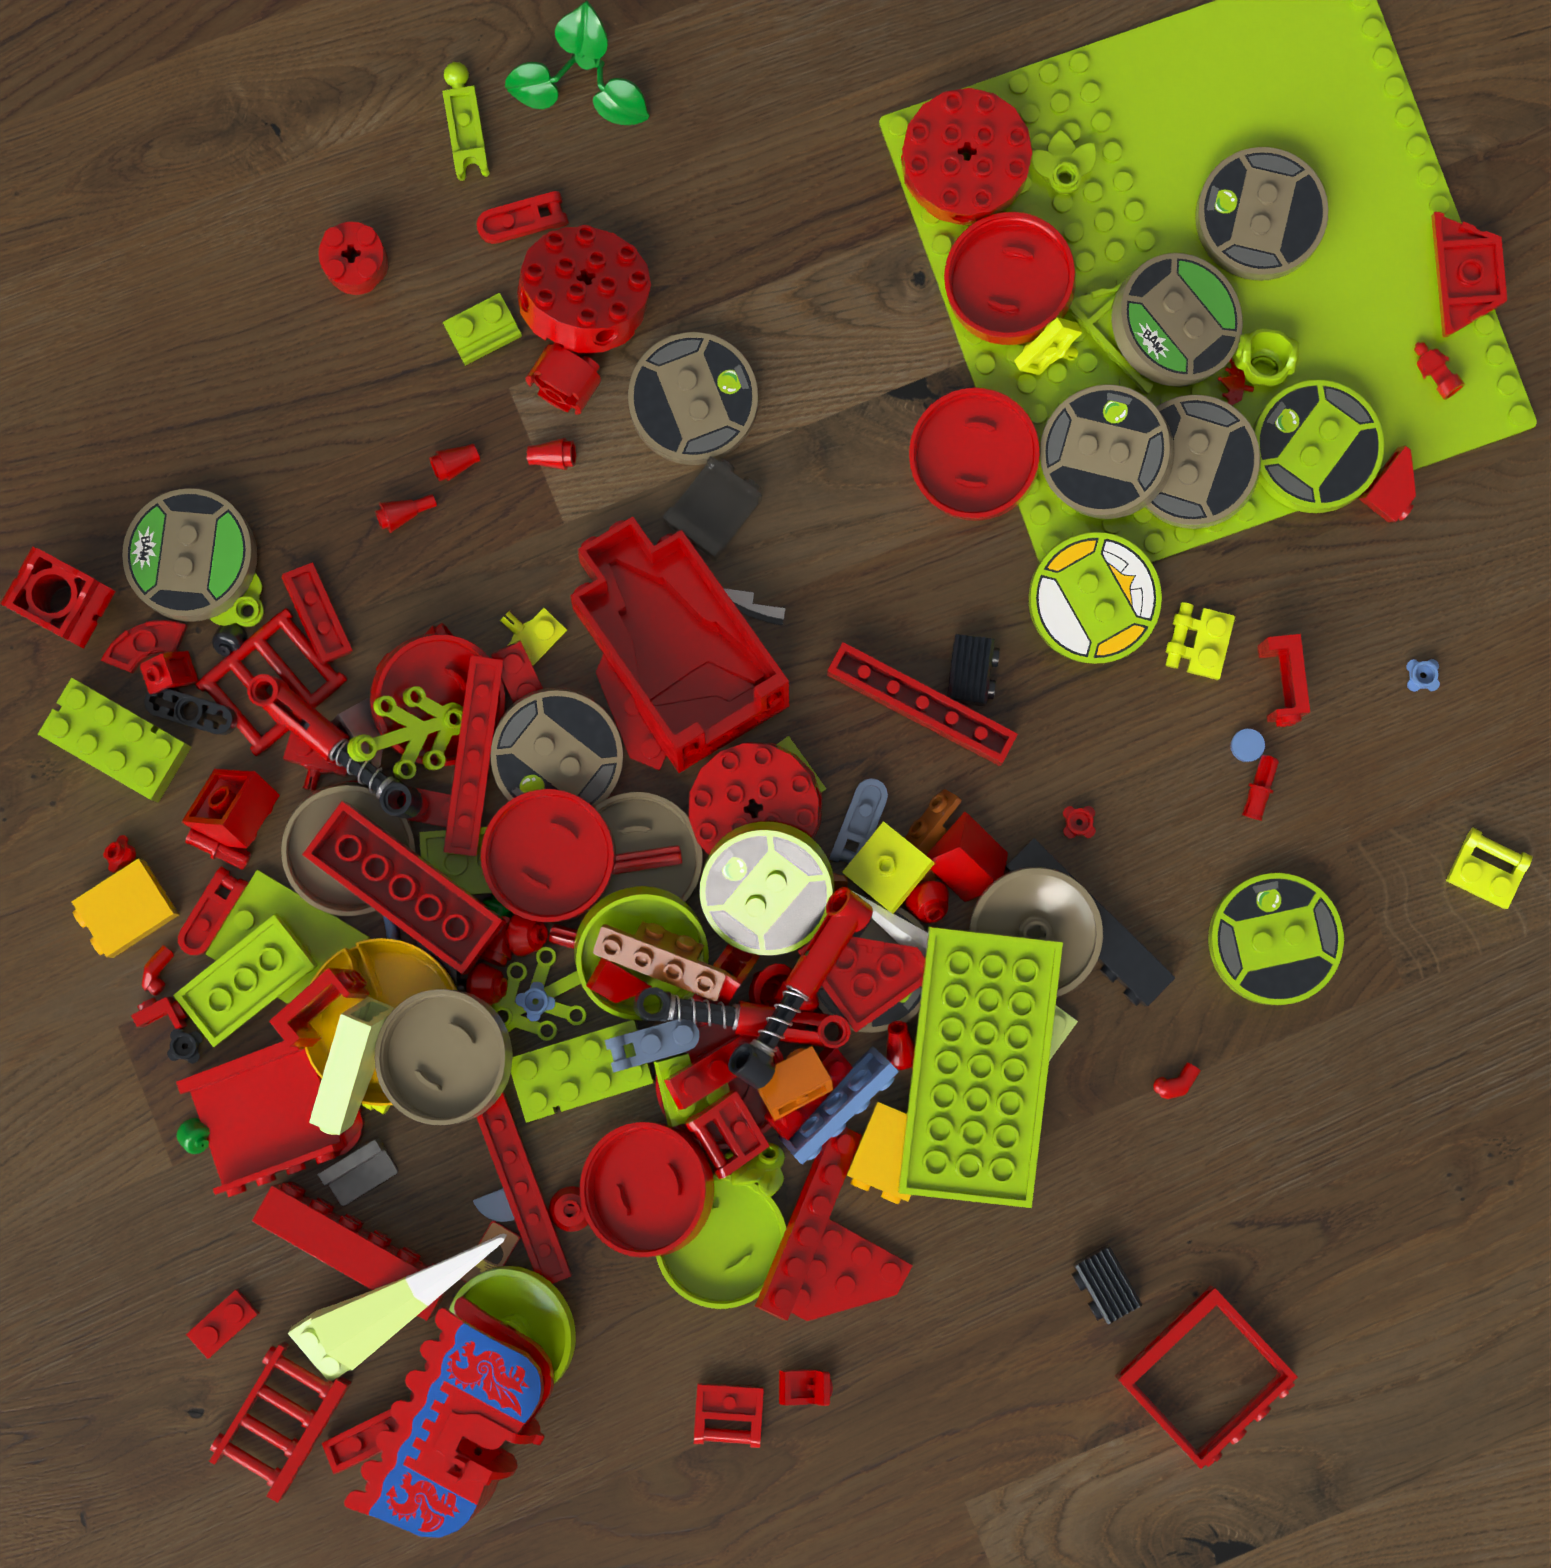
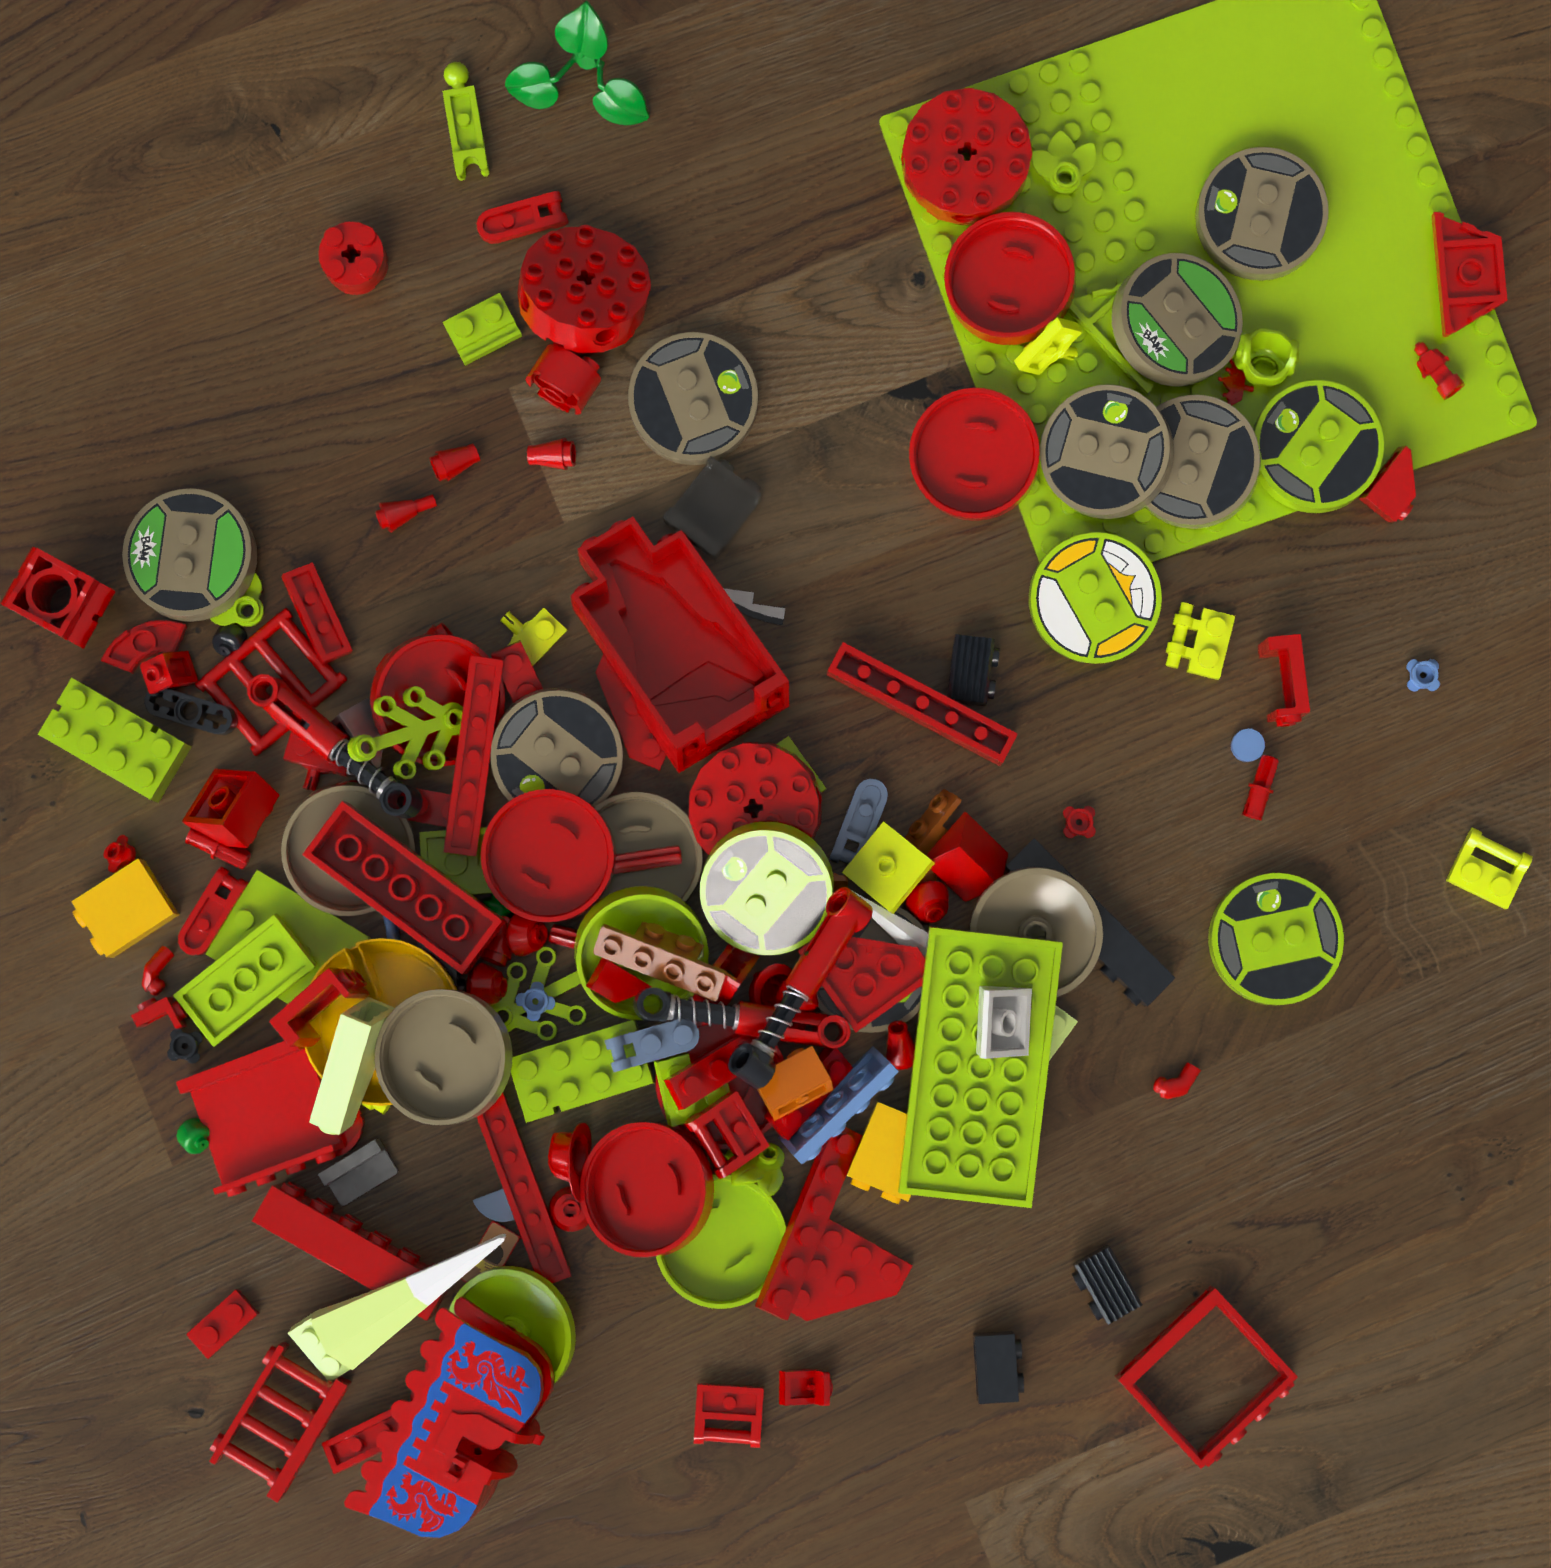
none -> red piece [548,1123,592,1203]
none -> black brick [973,1331,1024,1404]
none -> white slope [976,986,1032,1059]

